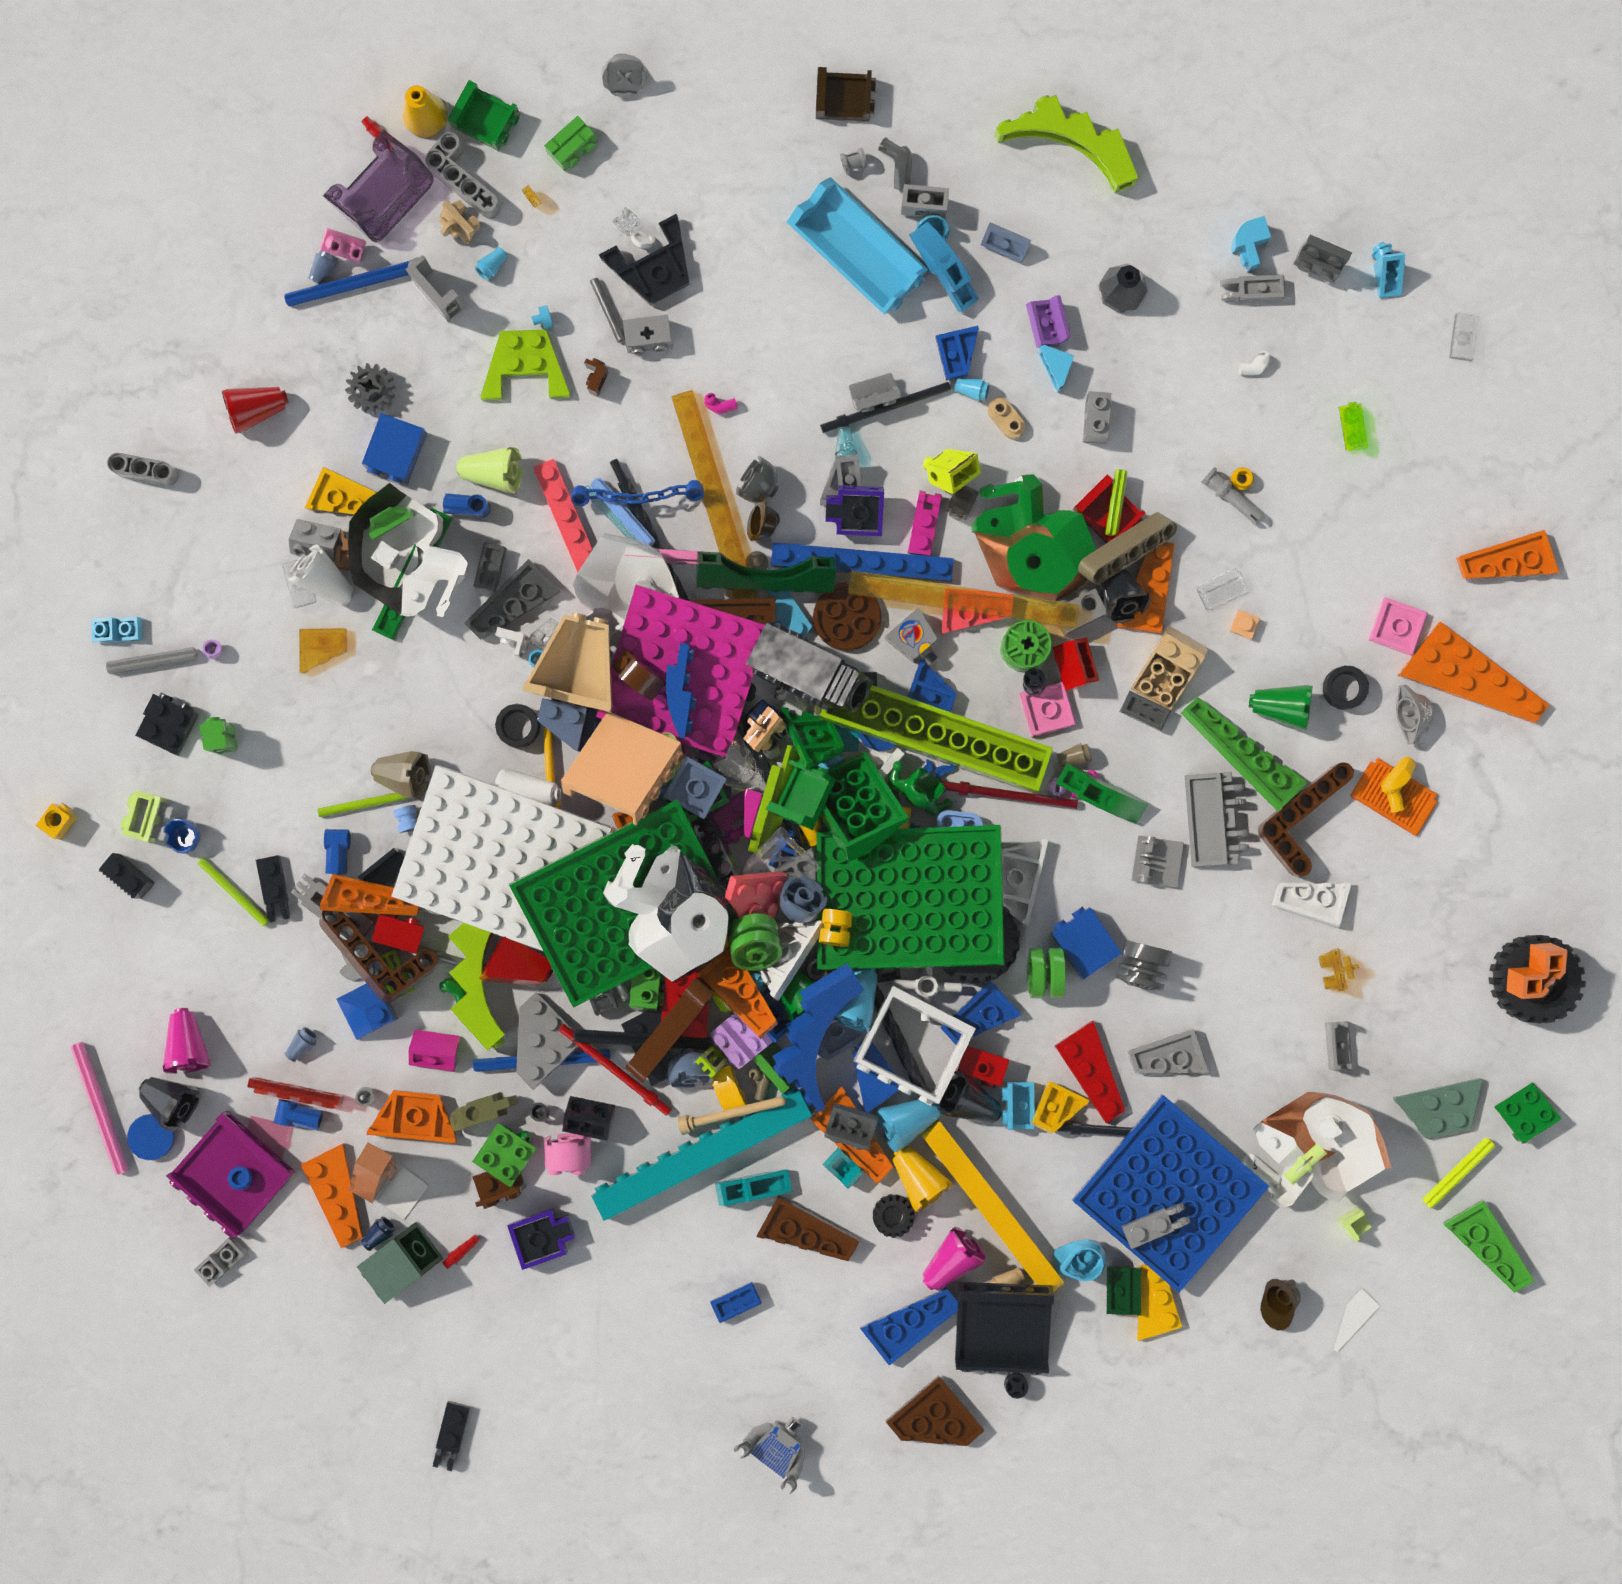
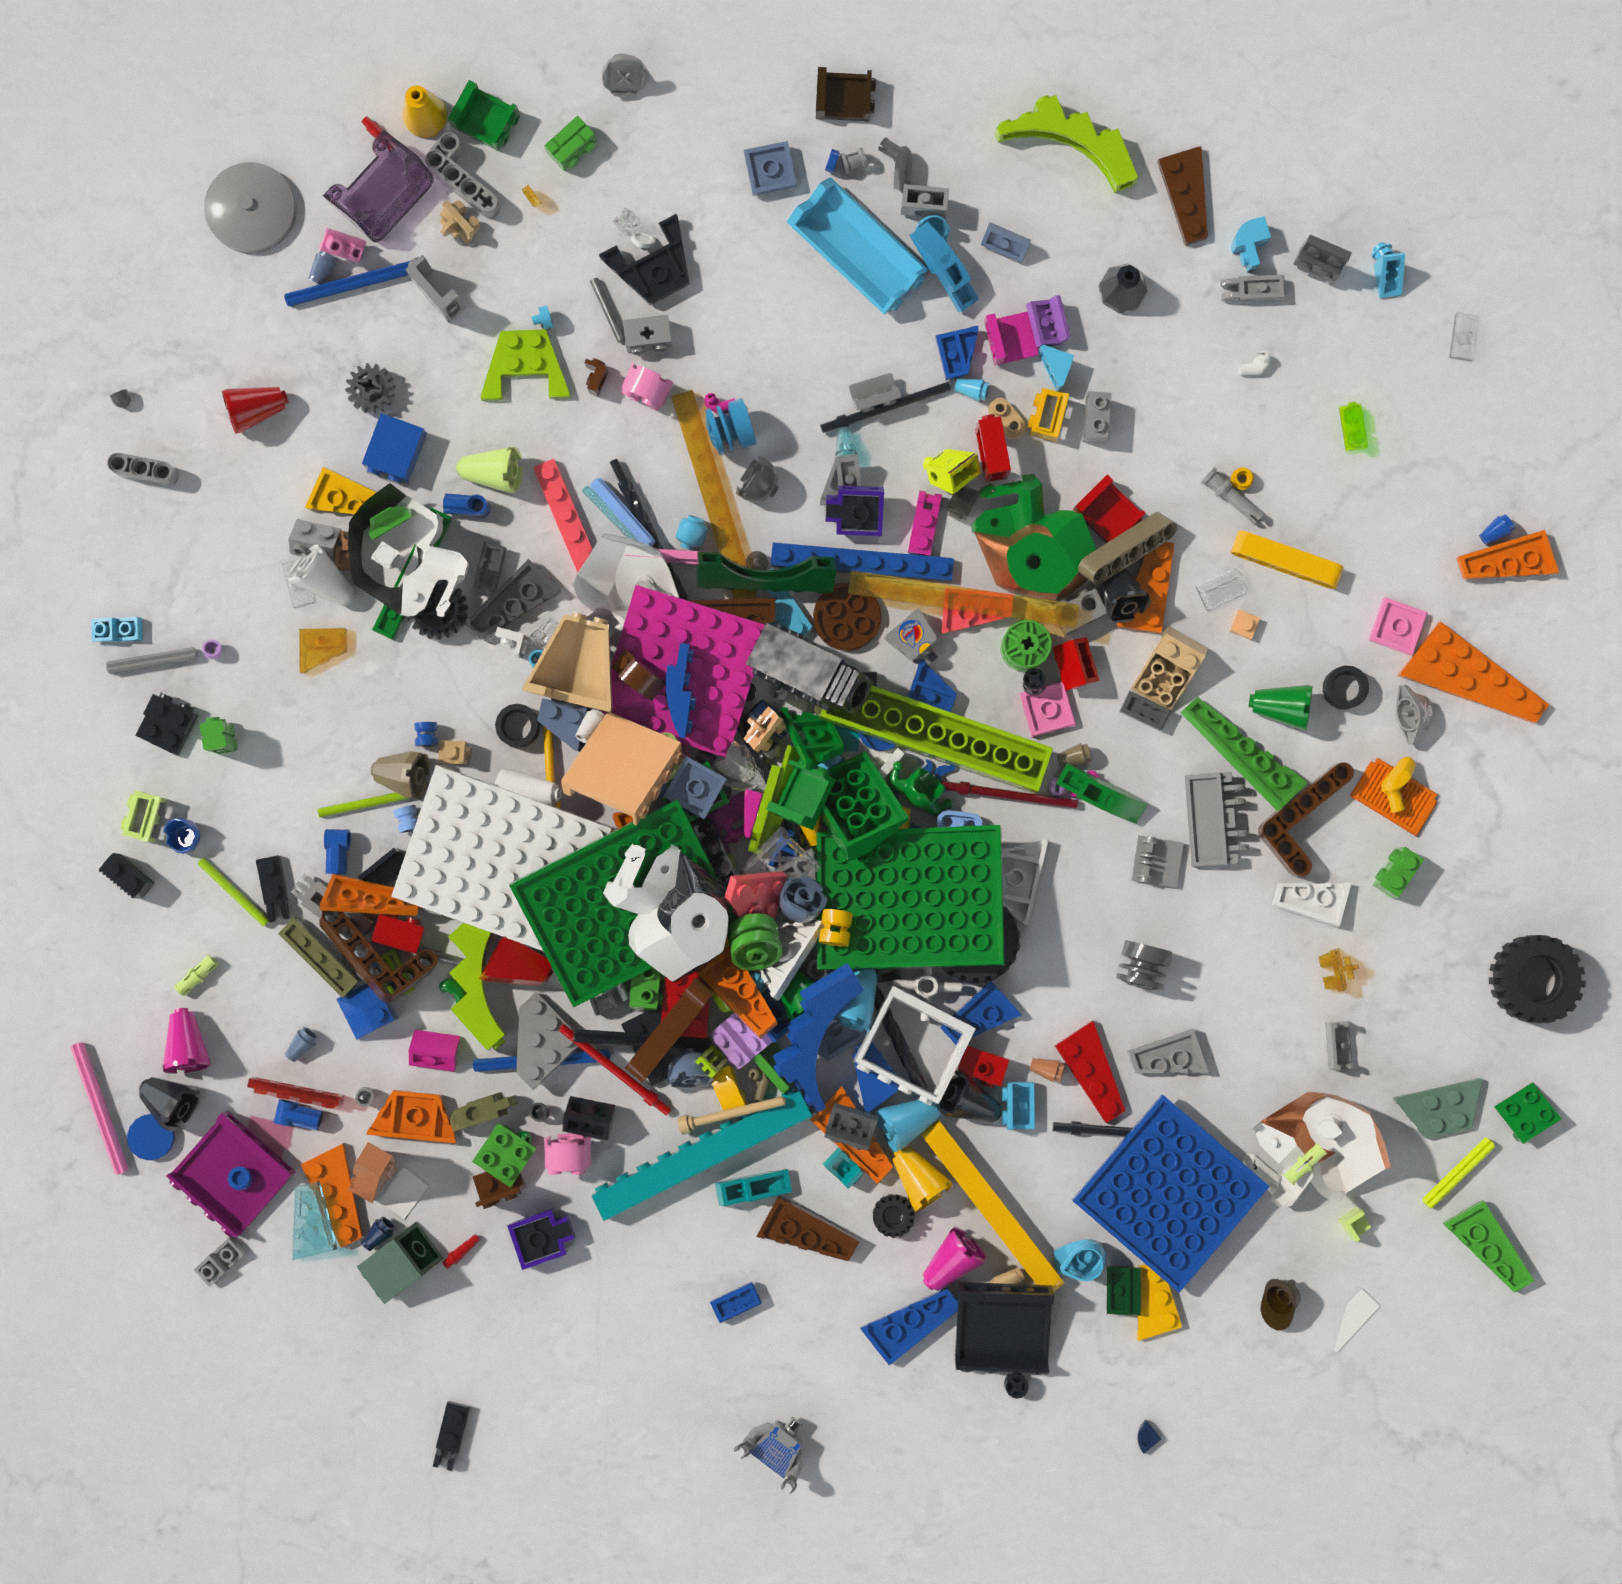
yellow brick [35,803,77,840] -> none
medium azure cone [475,247,508,281] -> none
blue piece [571,480,704,506] -> none
dark brown piece [747,493,780,541] -> none
reddish brown plate [886,1375,984,1446] -> none
bright green wheel [1027,948,1065,998] -> none
yellow wing [1031,1081,1089,1134] -> none
blue brick [1050,906,1122,979] -> none
lime axle [1106,469,1128,537] -> none
light grey hinge [1121,1203,1191,1249] -> none
orange brick [1507,943,1567,999] -> none
none -> dark grey hinge [110,389,130,408]
none -> yellowish green pin [174,954,219,997]
none -> light grey dish [204,162,296,253]
none -> olive plate [278,917,361,998]
none -> clear light blue wing [292,1181,337,1260]
none -> black gear [408,580,469,640]
none -> blue wheel [414,722,438,747]
none -> tan bracket [438,740,472,765]
none -> white cone [575,708,605,743]
none -> bright pink brick [621,363,674,411]
none -> medium azure head [676,515,708,550]
none -> dark azure wheel [705,398,756,456]
none -> sand blue plate [744,141,797,196]
none -> blue tile [825,149,840,173]
none -> red window [975,414,1011,483]
none -> dark pink bracket [984,312,1038,366]
none -> yellow window [1027,388,1069,442]
none -> nougat cone [1029,1058,1065,1083]
none -> dark blue tile [1137,1419,1161,1454]
none -> reddish brown wing [1157,146,1208,246]
none -> yellow beam [1231,531,1344,589]
none -> bright green brick [1373,847,1424,898]
none -> blue cone [1479,514,1515,546]

